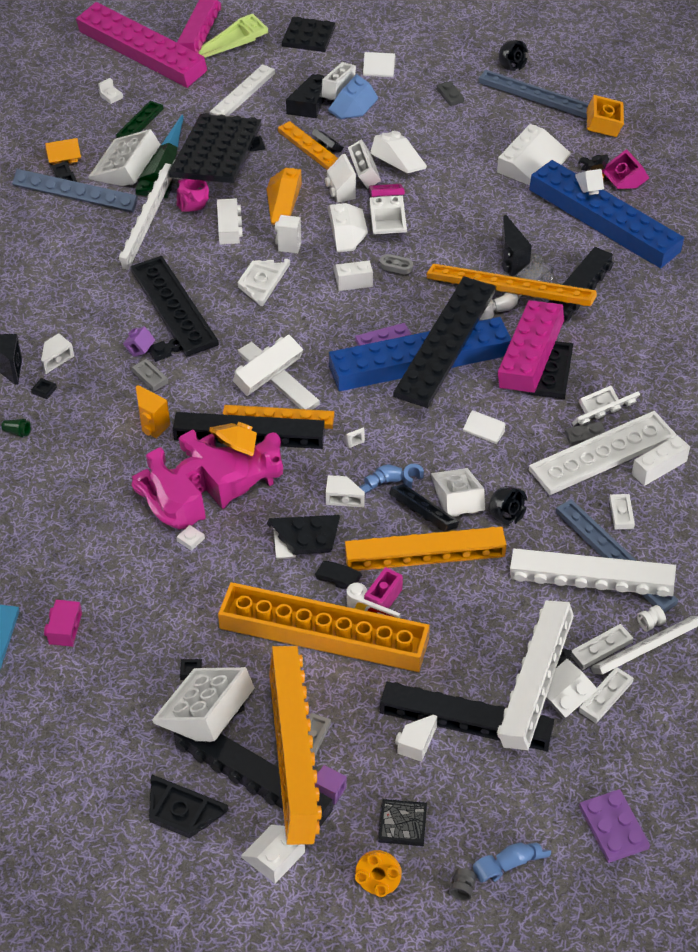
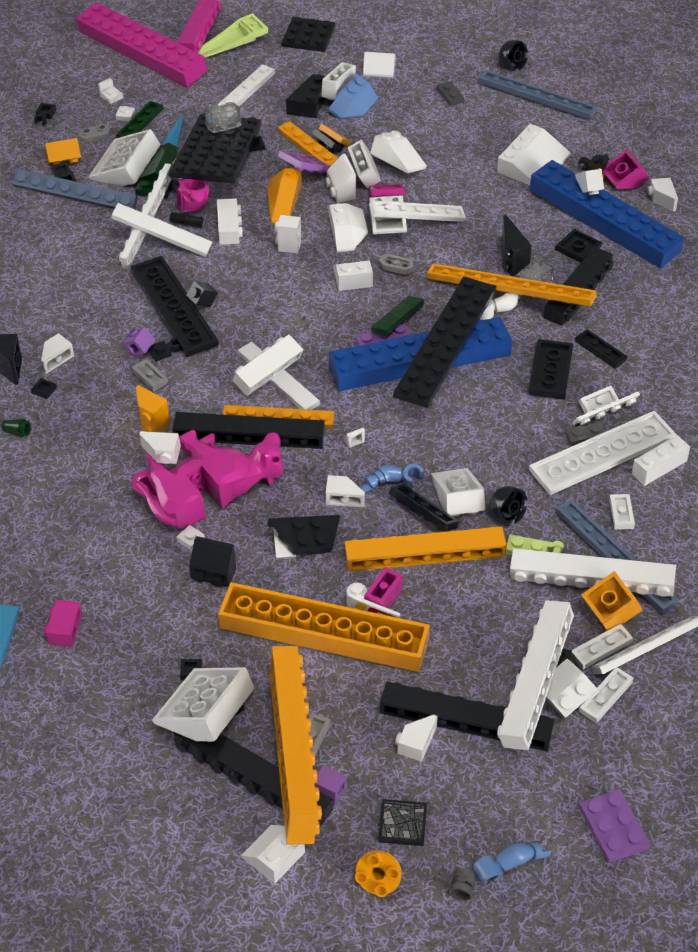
black wing [149,774,229,838] -> none
light orange wedge [209,422,257,456] -> none
white wing [238,259,290,306] -> none
black slope [315,561,362,589] -> none
white slope [463,410,505,444] -> none
dark pink brick [498,300,564,393] -> none
light orange brick [587,95,624,137] -> none
white wheel [637,605,666,632] -> none
none -> black plate [34,103,57,125]
none -> light grey plate [79,124,110,143]
none -> white tile [111,203,212,257]
none -> white plate [115,106,135,121]
none -> white slope [140,431,181,464]
none -> black axle [170,212,204,228]
none -> black brick [186,281,218,307]
none -> black slope [189,536,236,587]
none -> clear brick [205,102,241,133]
none -> medium lavender plate [278,150,331,175]
none -> light orange tile [319,124,352,146]
none -> white tile [369,200,466,222]
none -> dark green tile [371,296,424,336]
none -> yellowish green plate [506,534,564,555]
none -> black tile [555,229,602,263]
none -> black tile [575,329,628,369]
none -> light orange slope [581,571,643,631]
none -> white slope [647,178,678,211]

